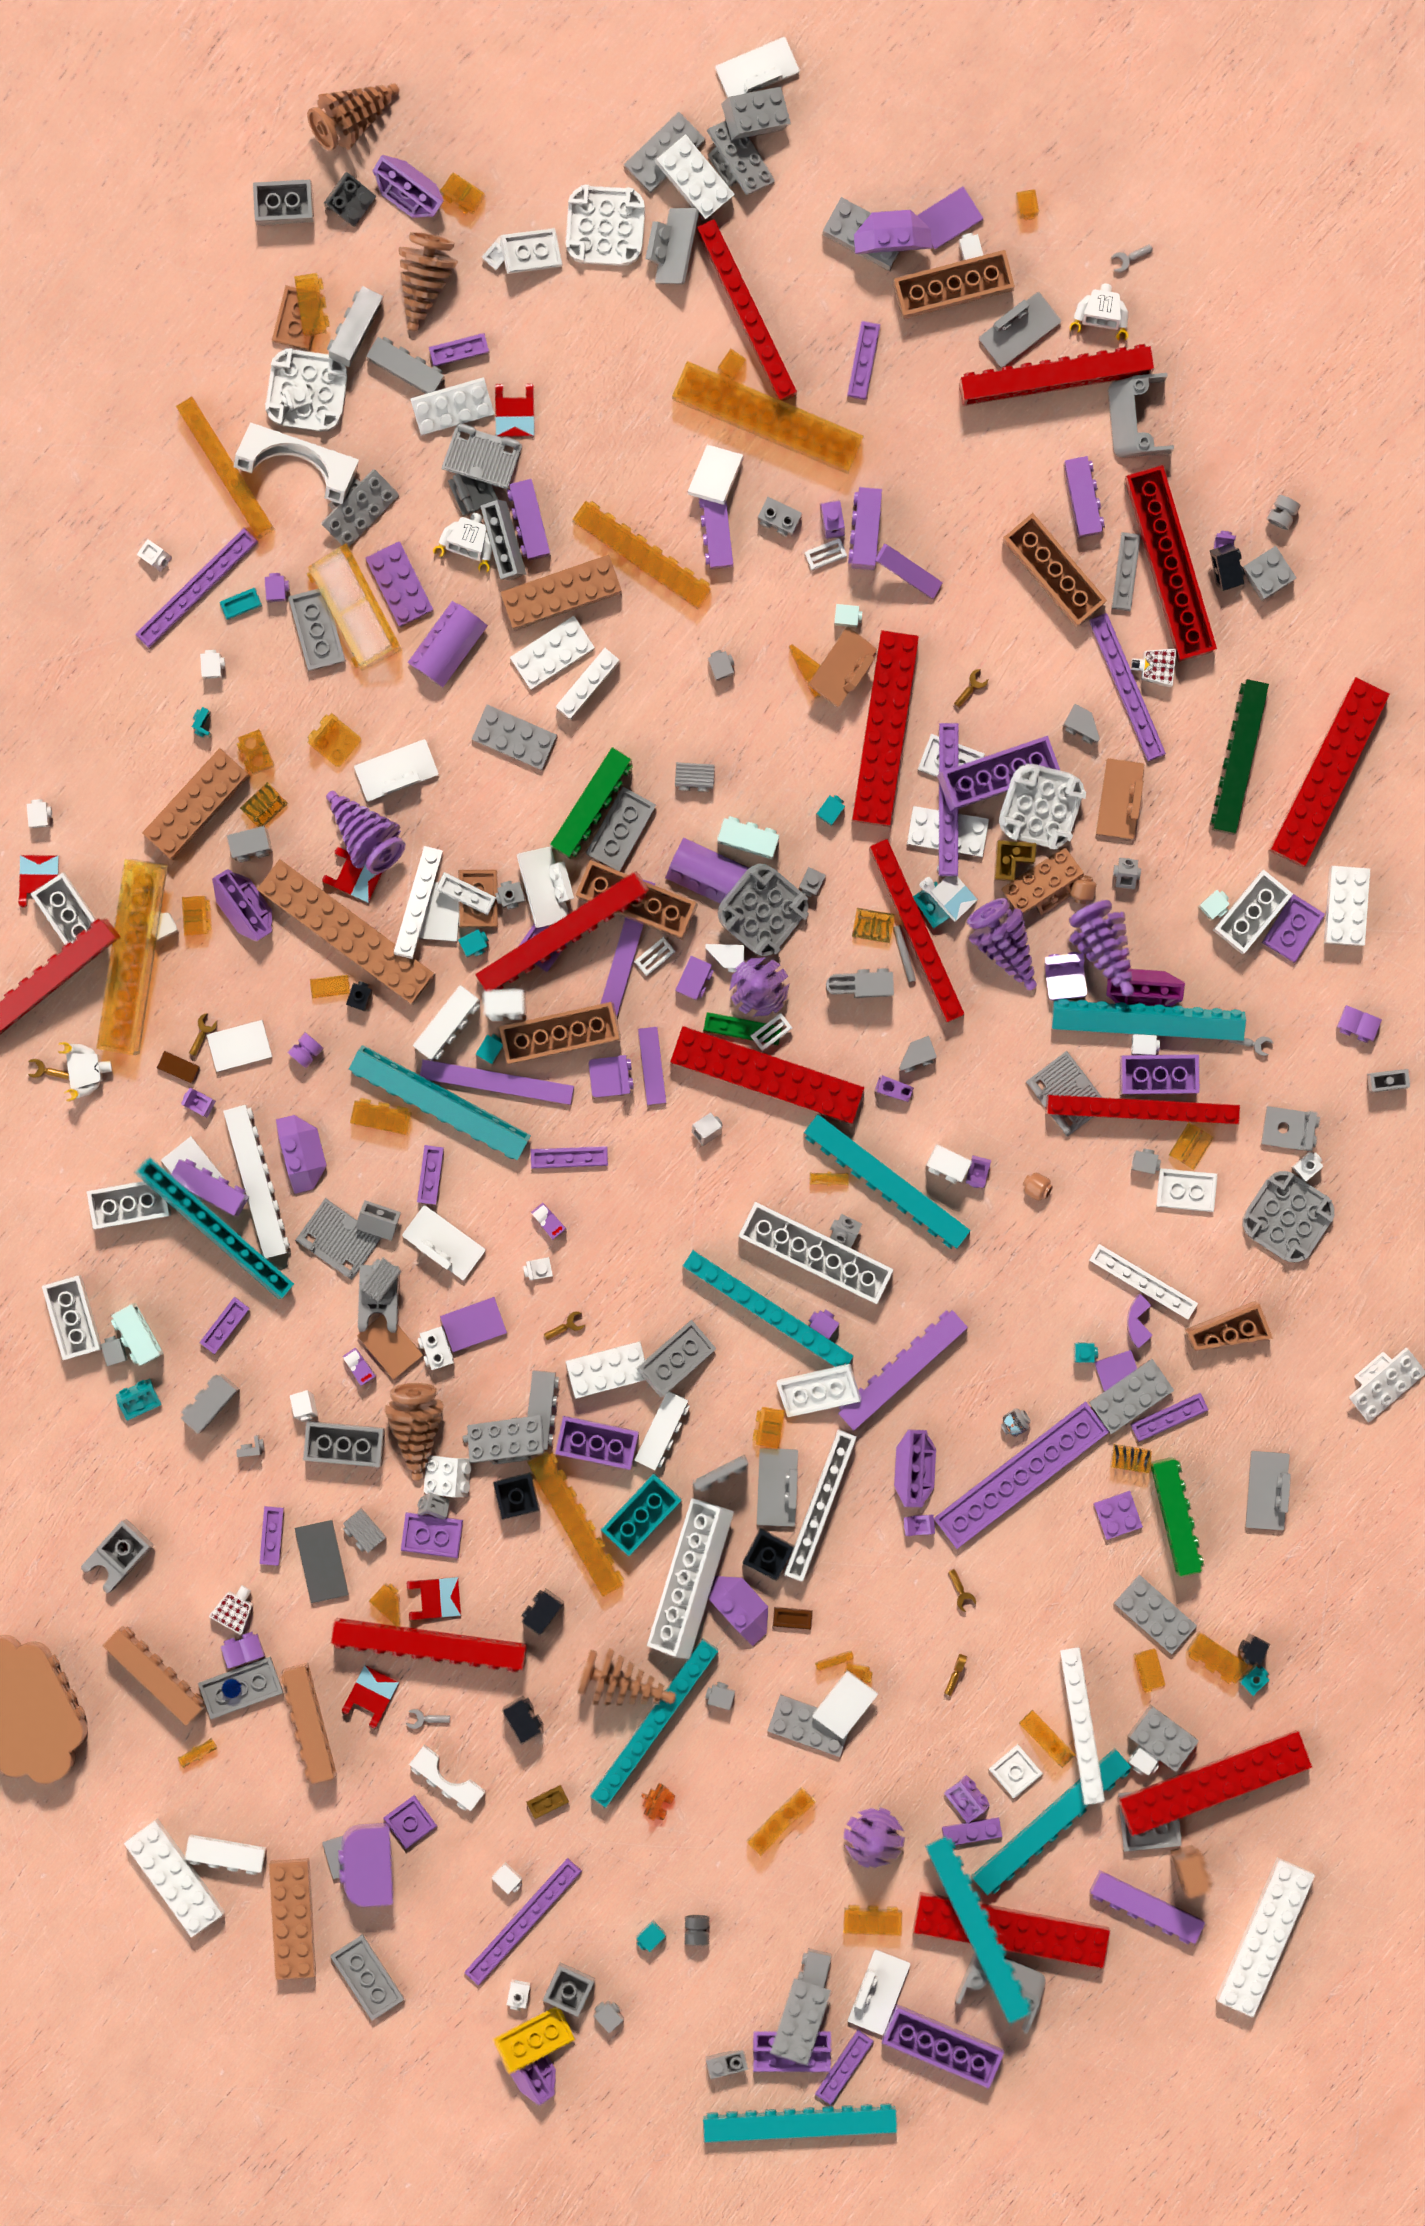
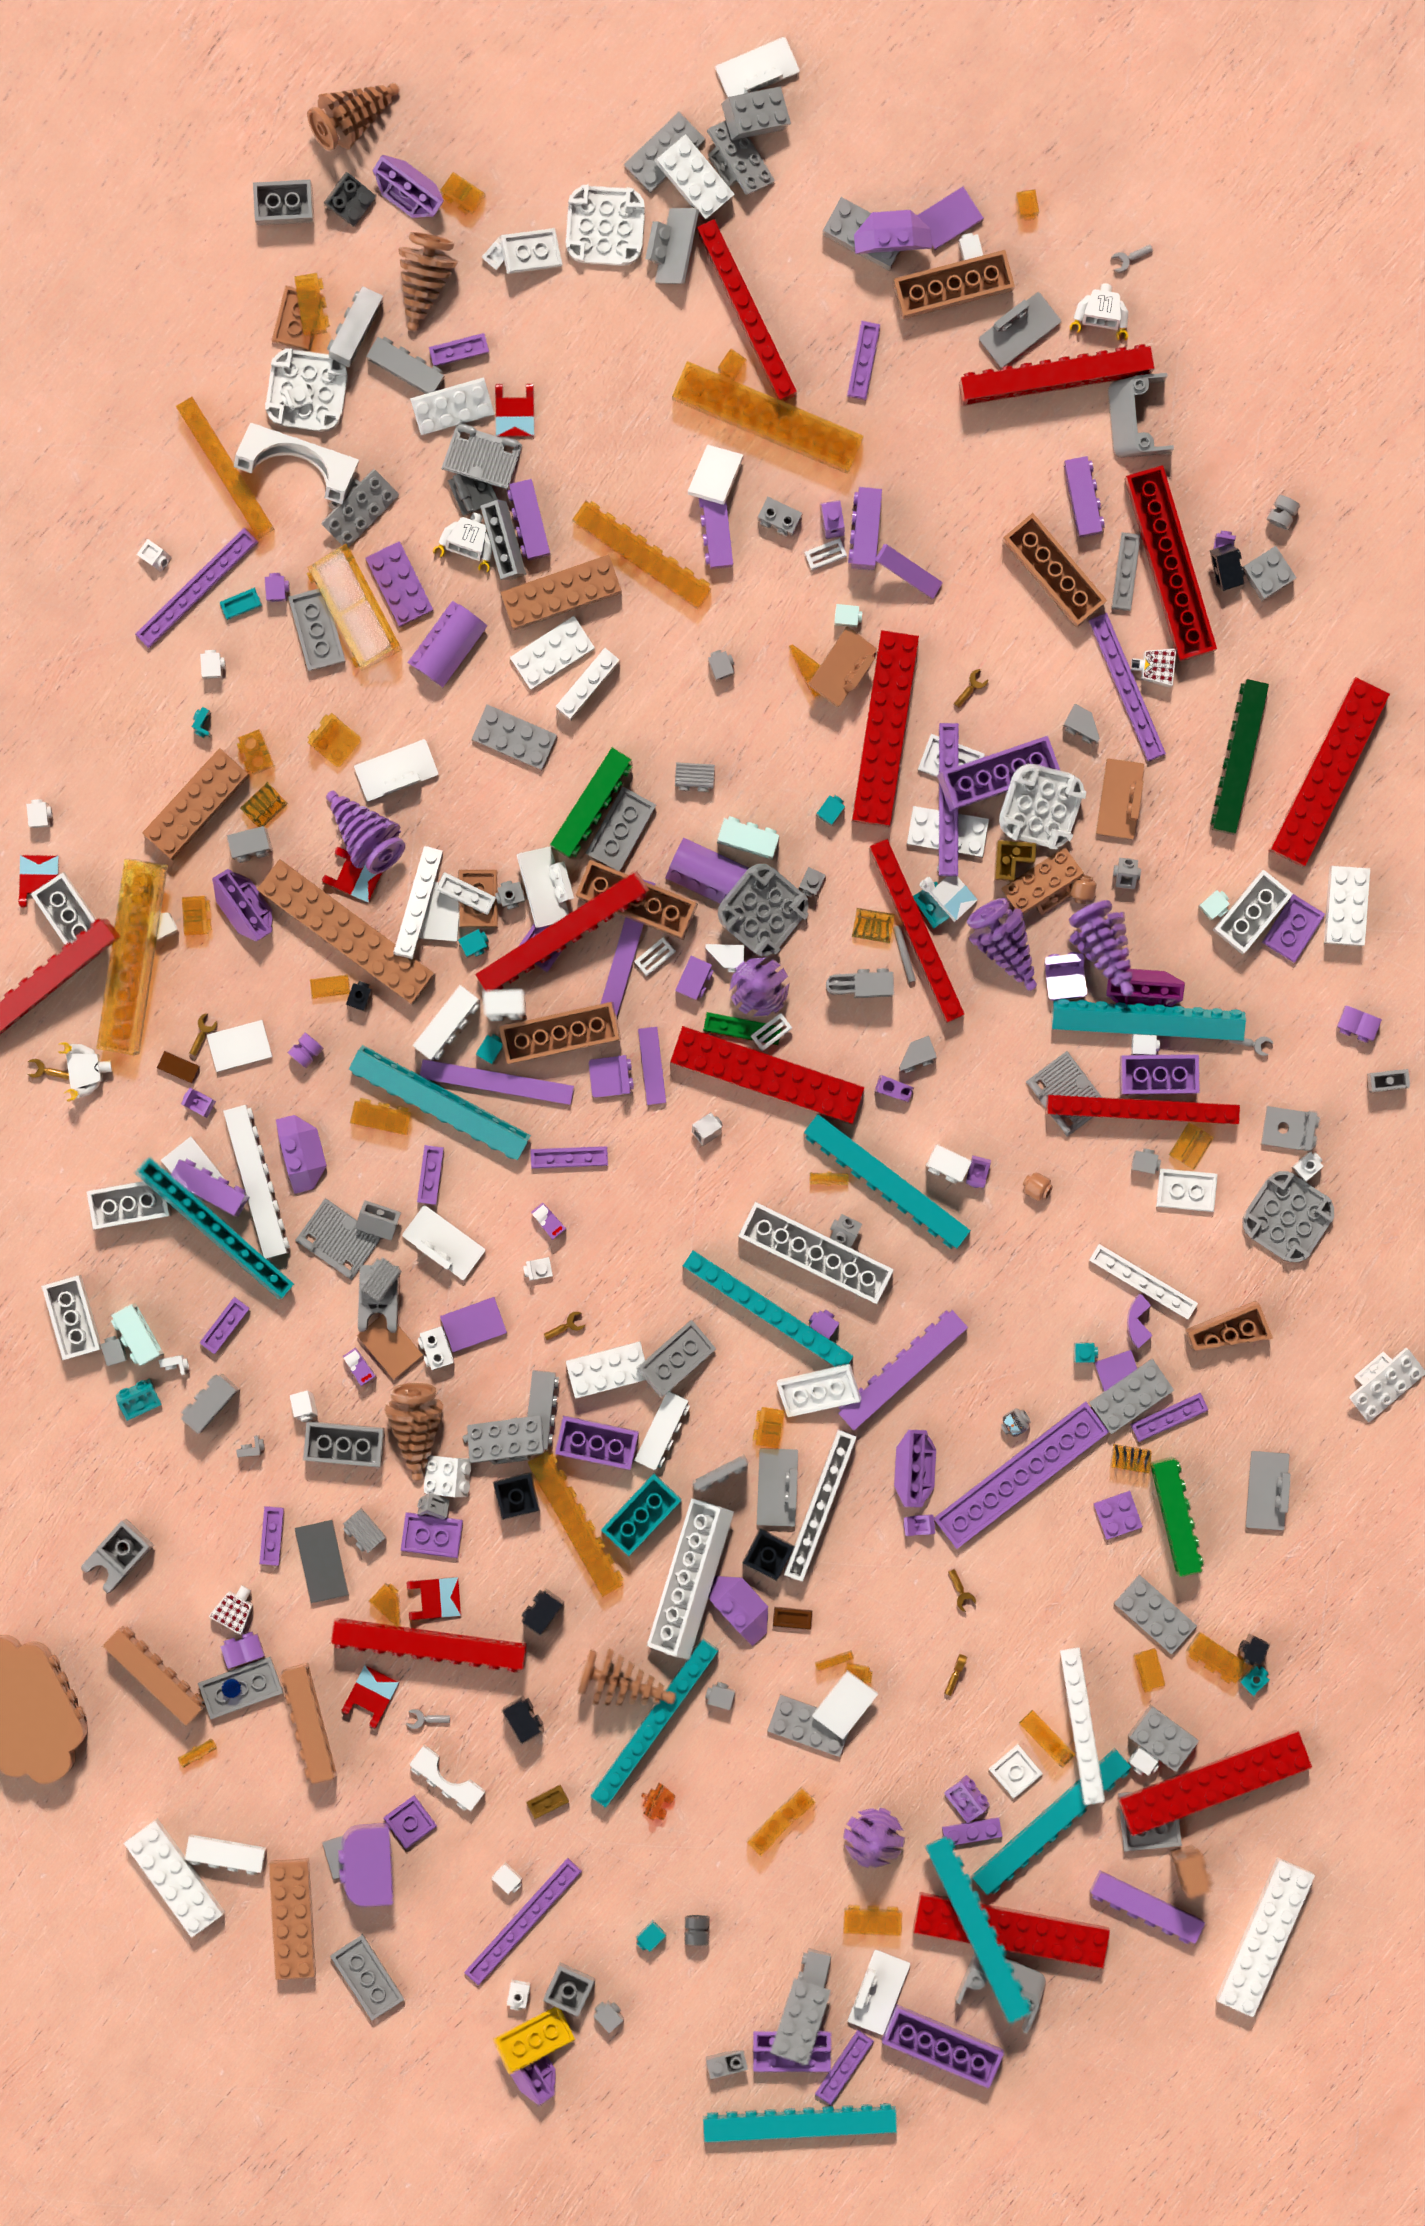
none -> white bracket [159,1355,189,1375]

